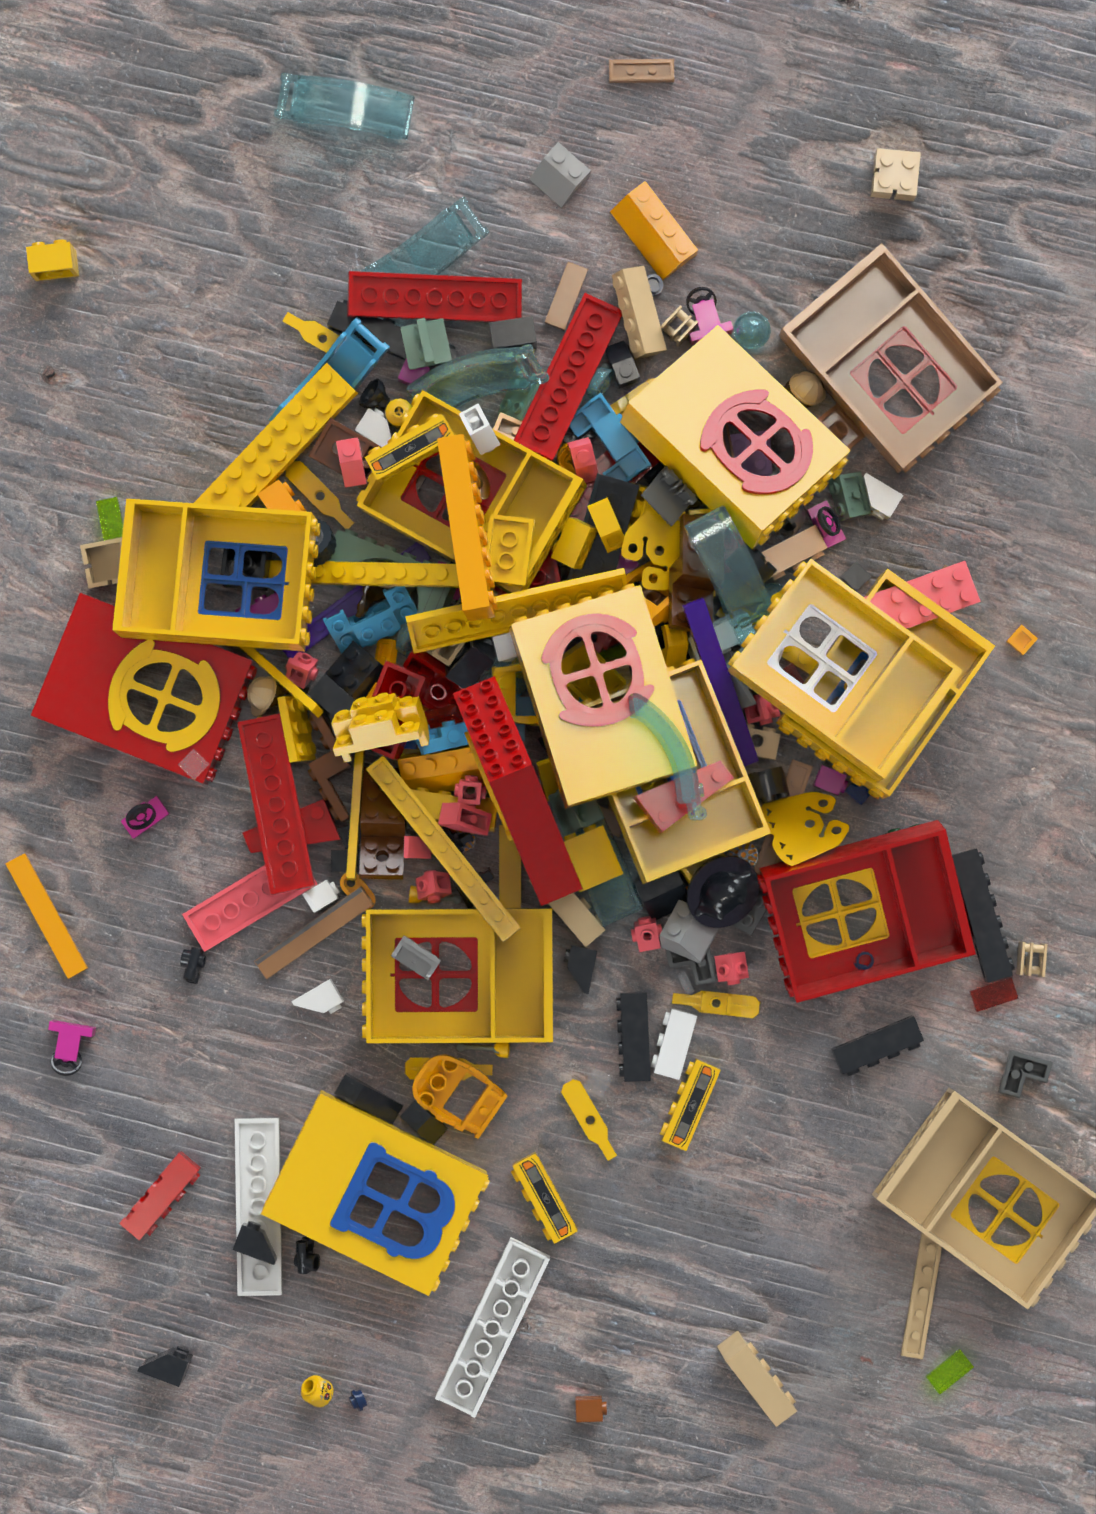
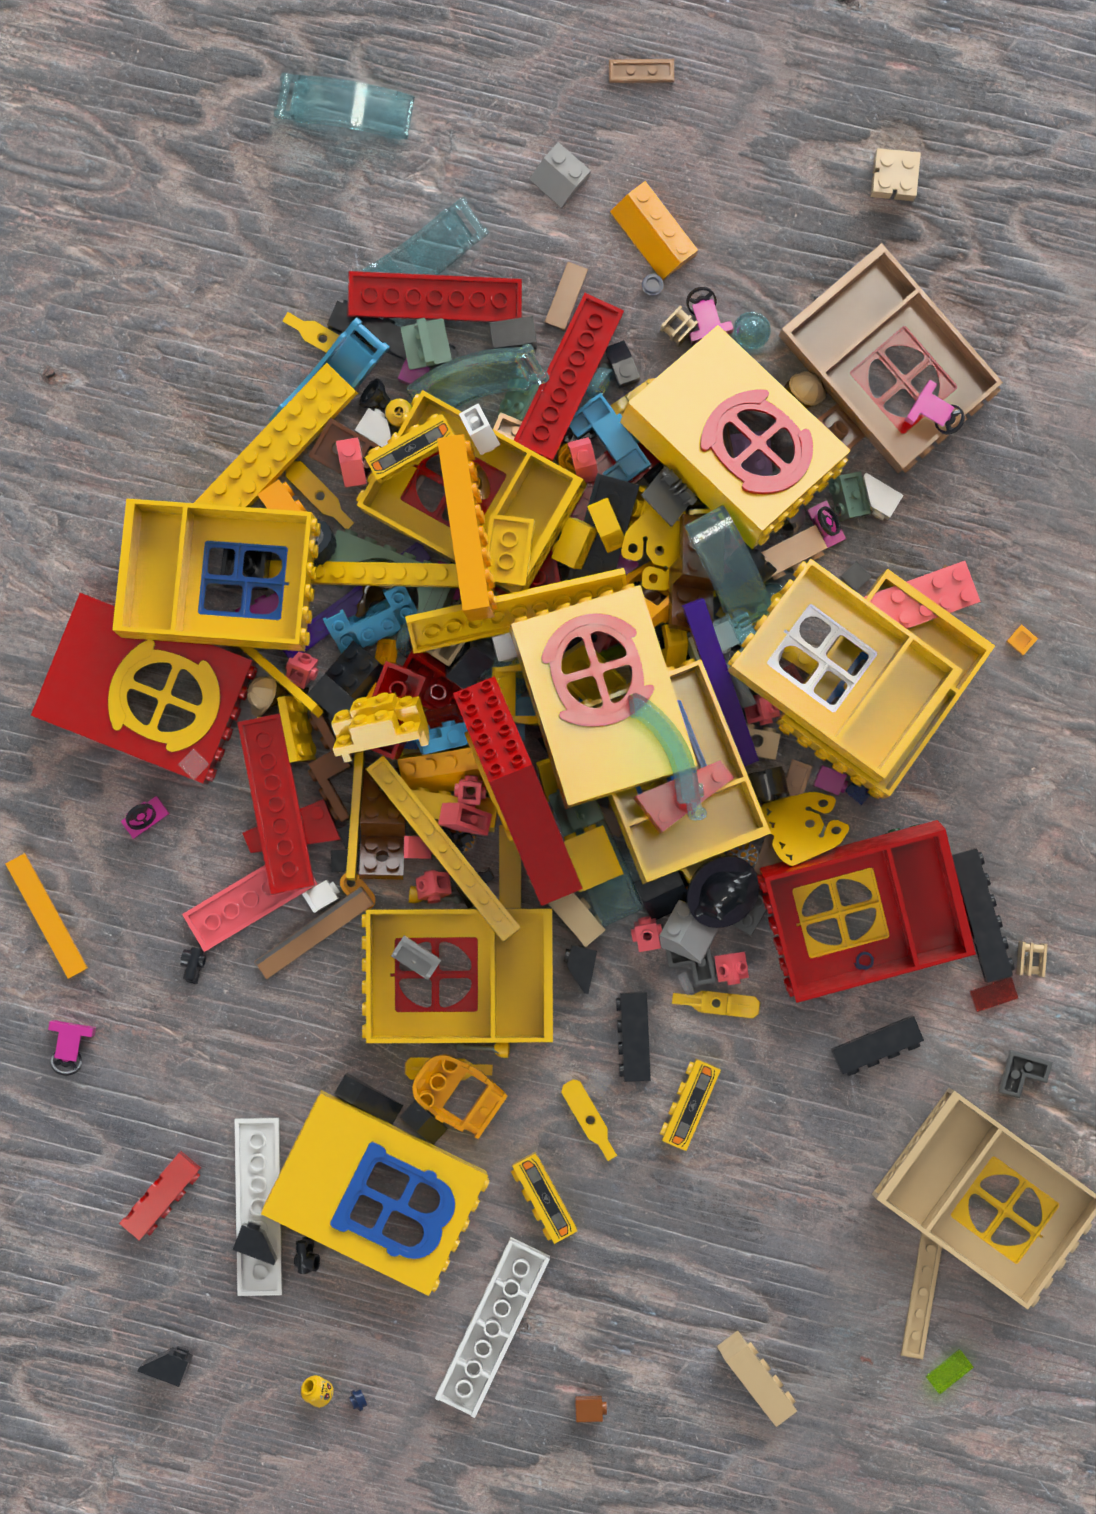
yellow brick [26,239,79,281] -> none
tan piece [80,537,122,588] -> none
clear neon green tile [96,497,124,541] -> none
white slope [291,979,344,1014] -> none
tan brick [612,266,667,359] -> none
white brick [651,1008,697,1080] -> none
none -> piece [904,380,965,435]

